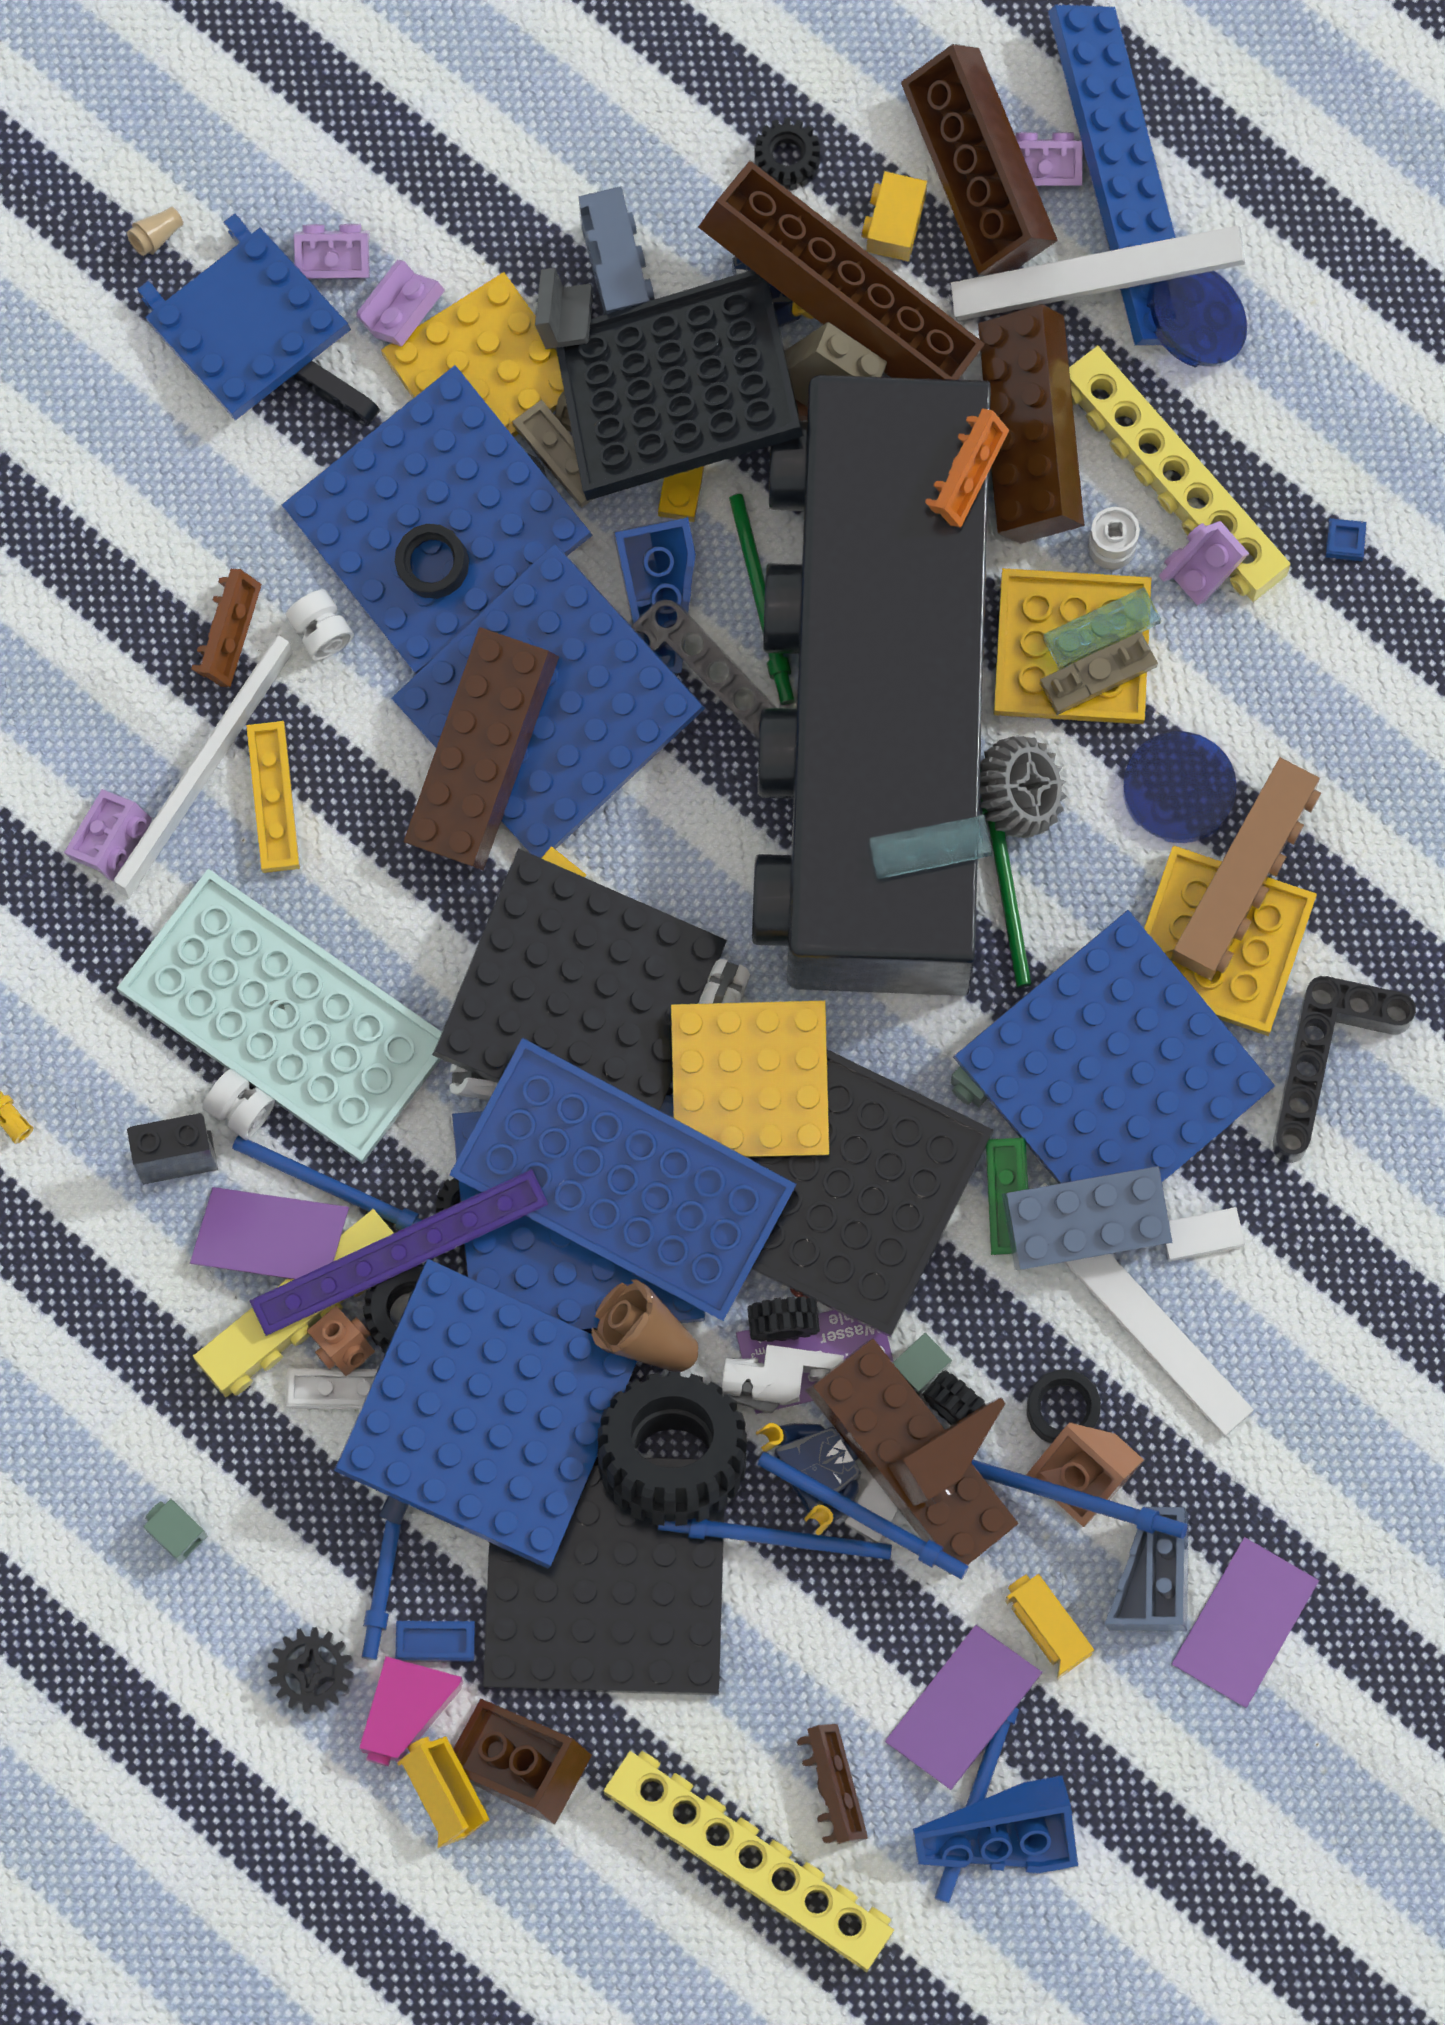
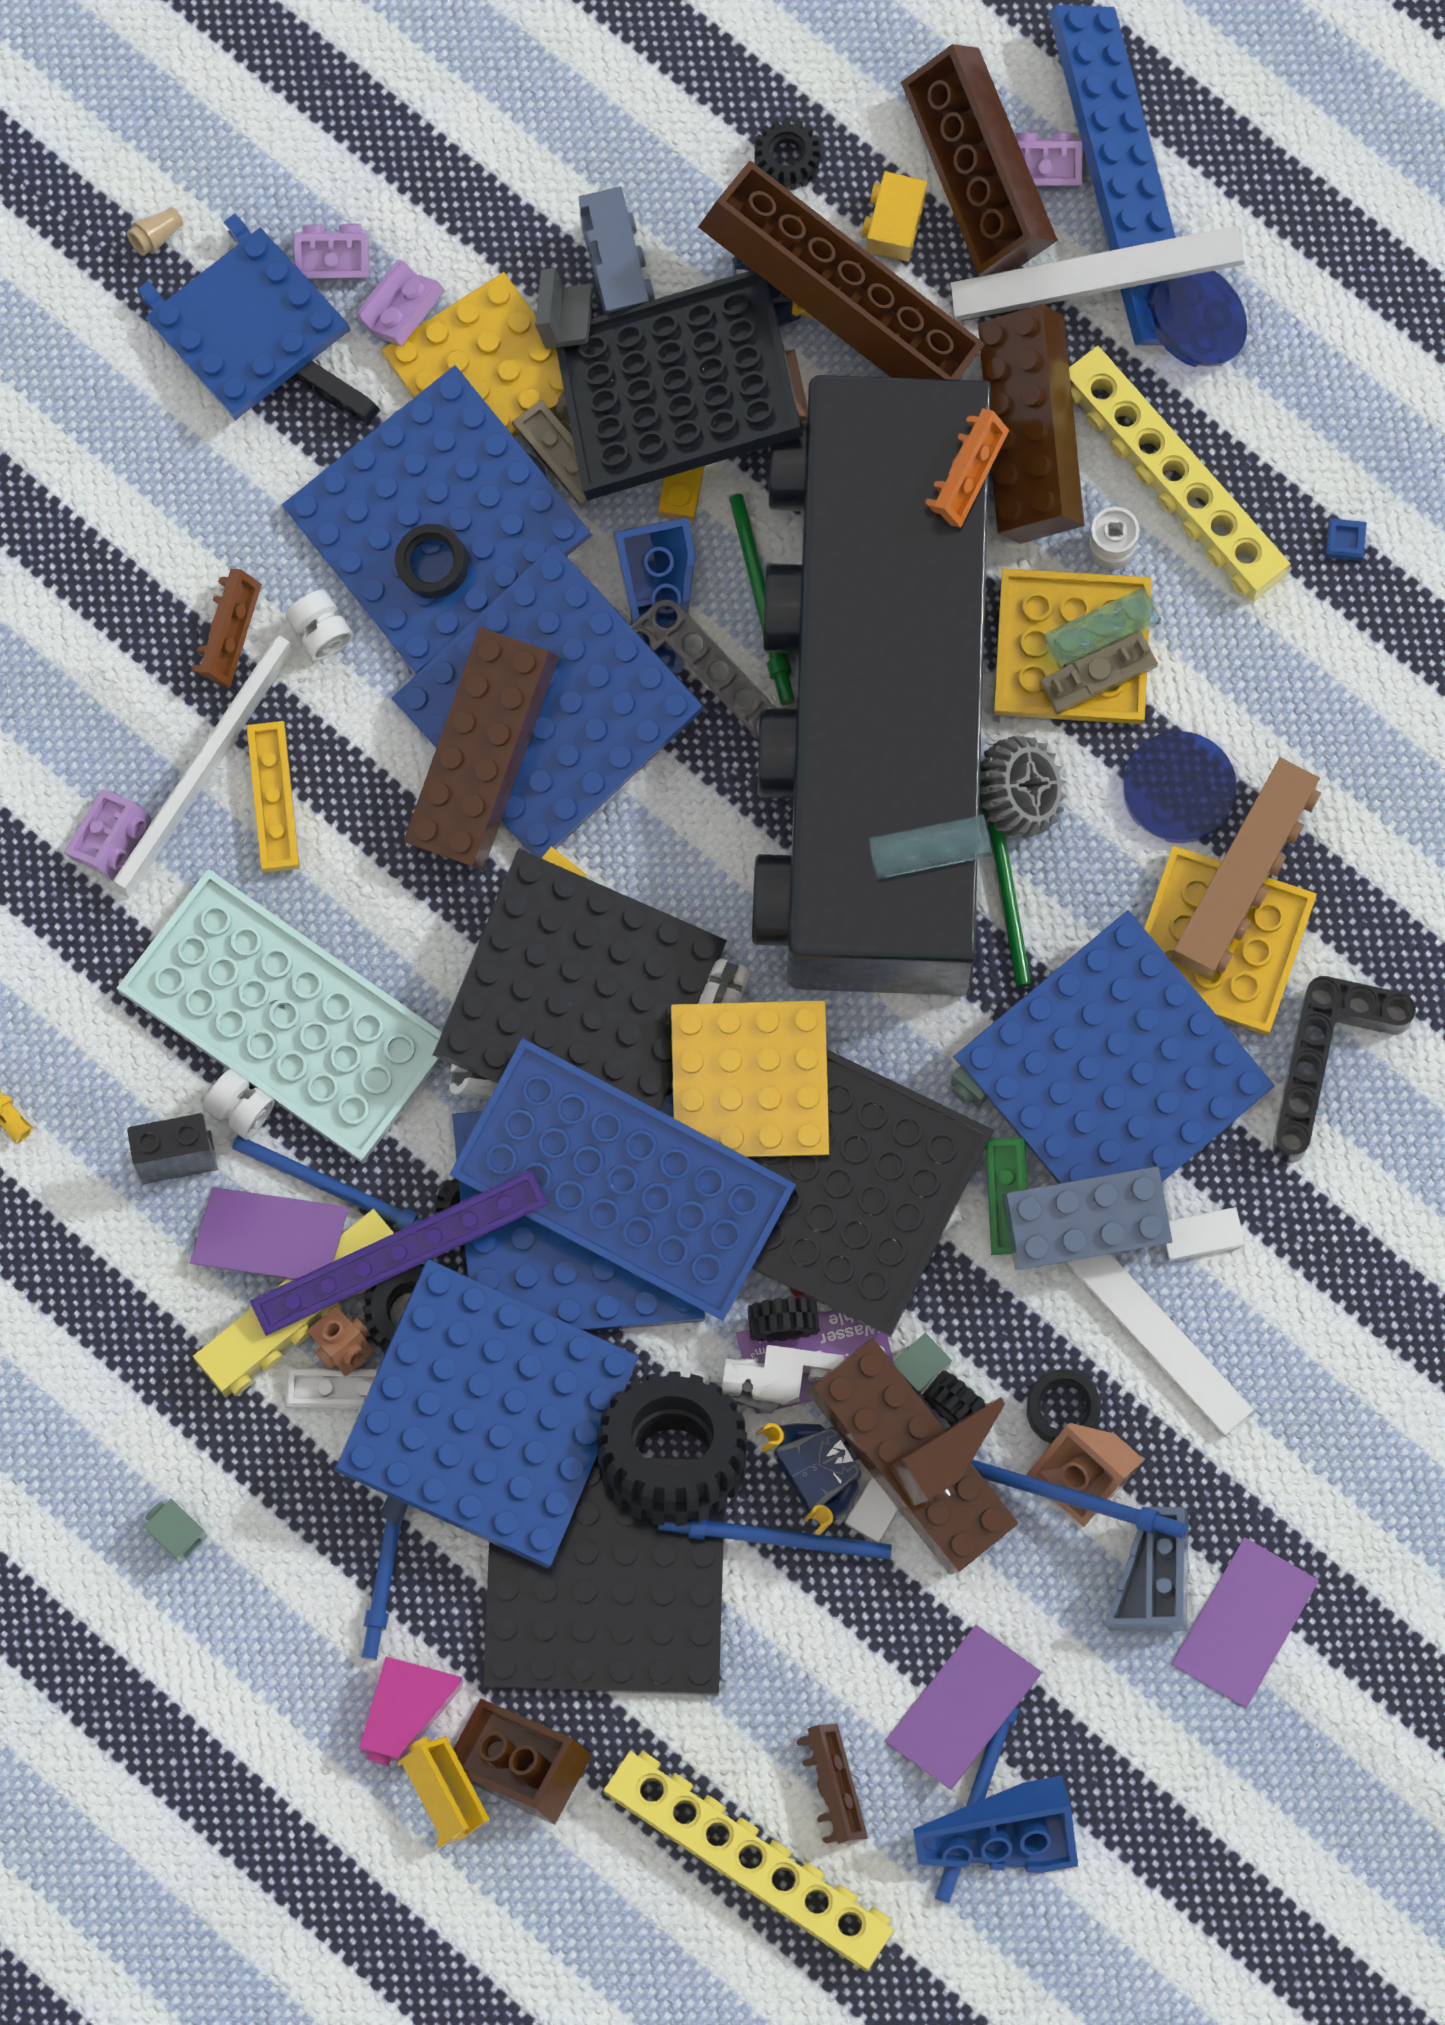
black gear [268,1627,354,1714] -> none
blue tile [395,1621,475,1662] -> none
medium nougat cone [592,1279,698,1372] -> none
blue bar [757,1452,969,1580] -> none
dark tan brick [785,322,887,407] -> none
yellow window [1005,1573,1094,1680] -> none
lavender bracket [1159,521,1249,605] -> none

